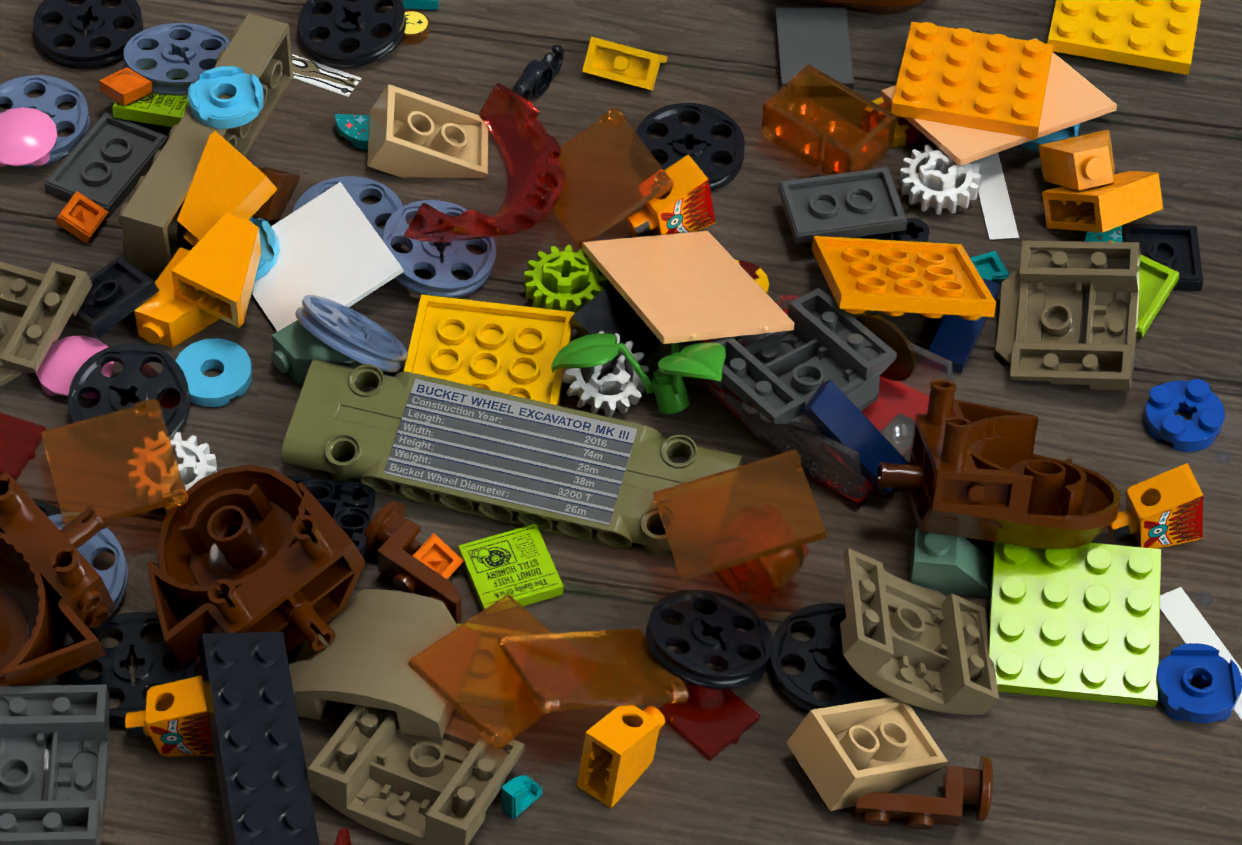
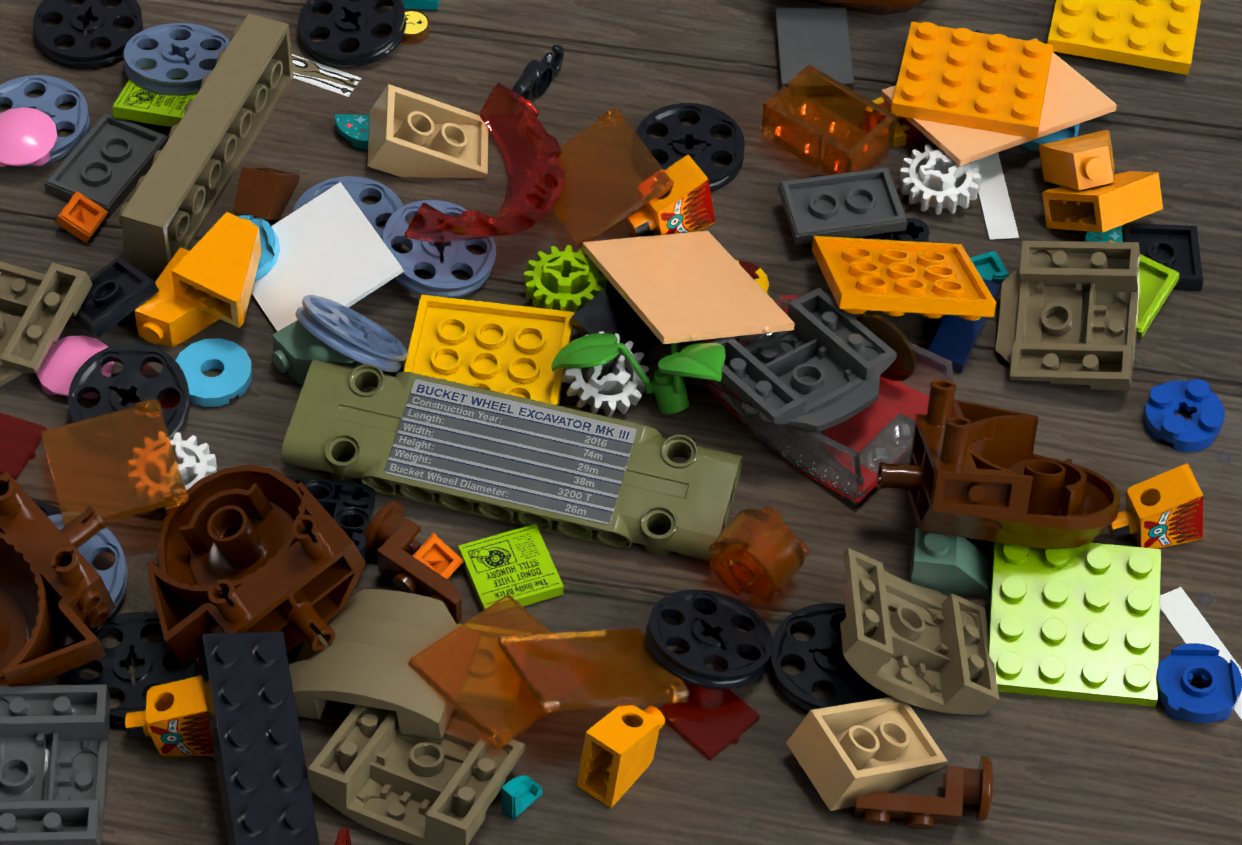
orange tile [99,67,152,106] -> none
light orange slope [177,130,277,247] -> none
medium azure tile [188,66,264,129] -> none
yellow panel [582,37,668,90] -> none
clear orange piece [653,449,828,582] -> none
dark blue tile [802,380,909,495] -> none

